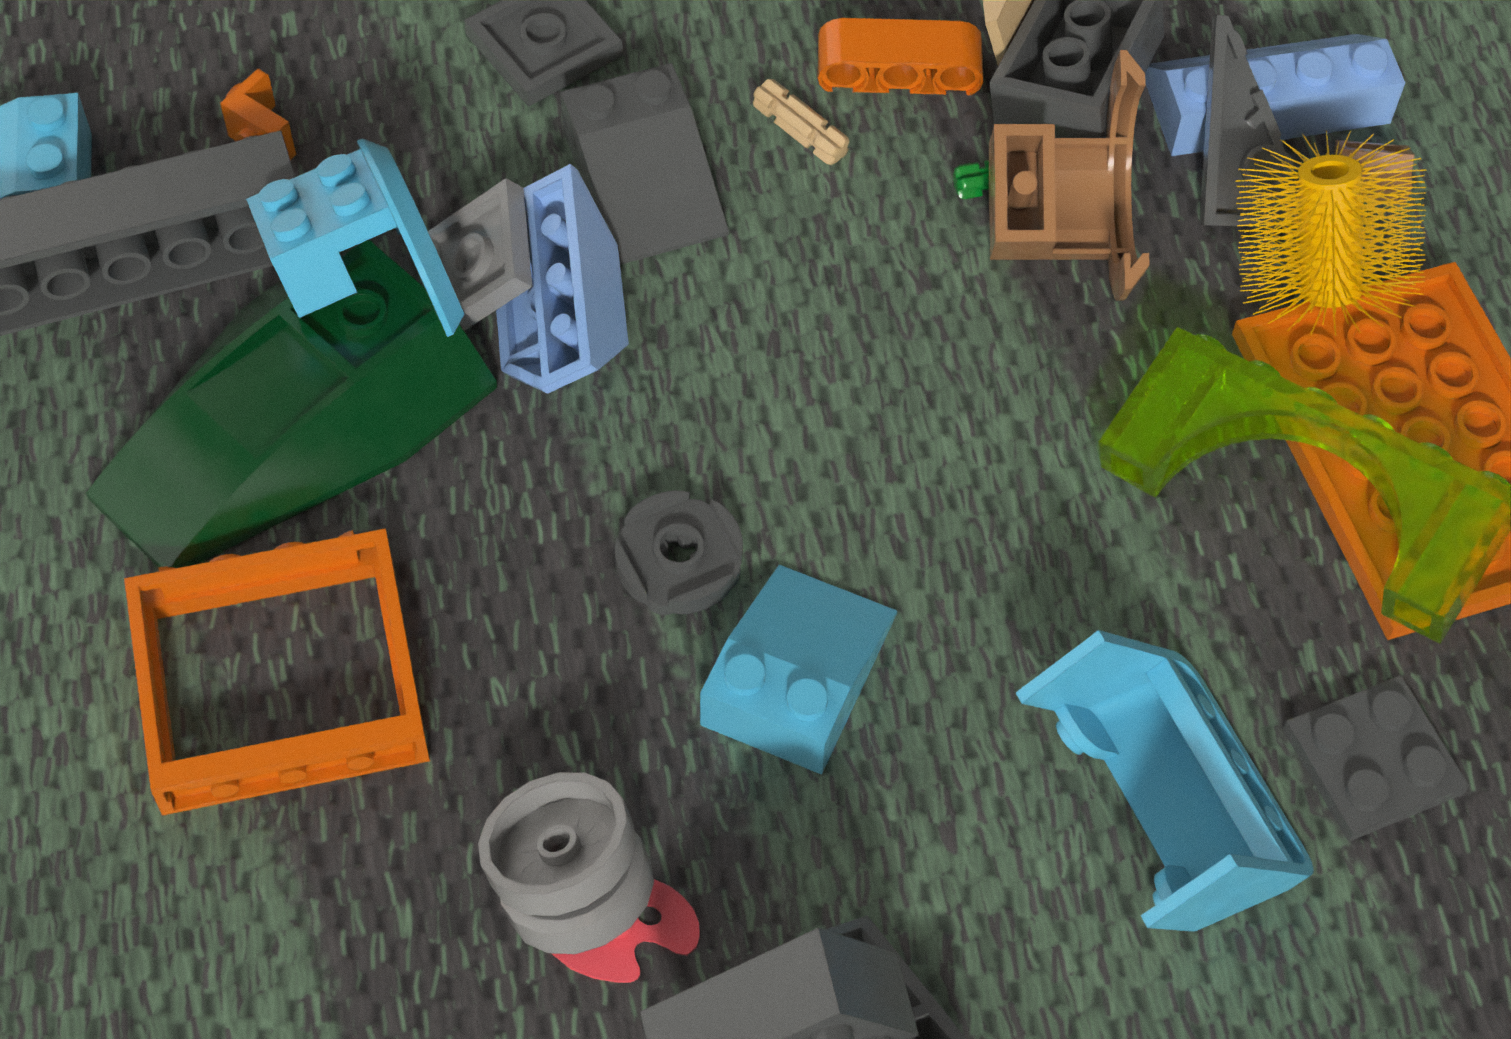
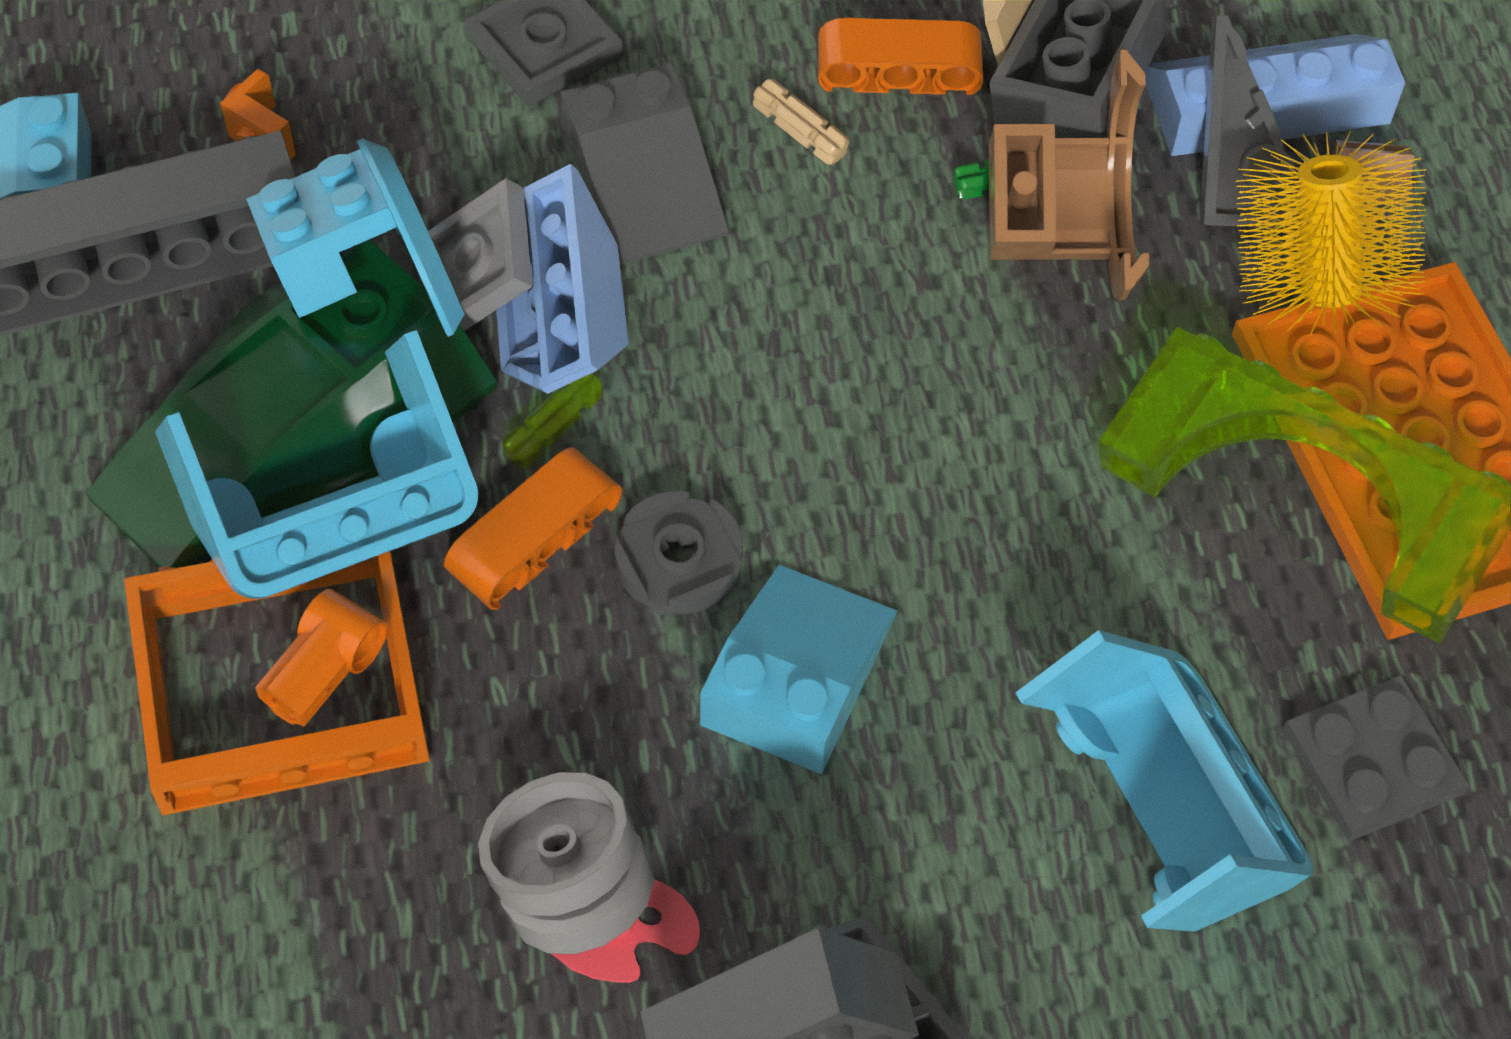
none -> medium azure windscreen [155,330,478,599]
none -> orange piece [255,589,388,727]
none -> orange beam [444,447,623,610]
none -> clear neon green axle [502,373,603,468]

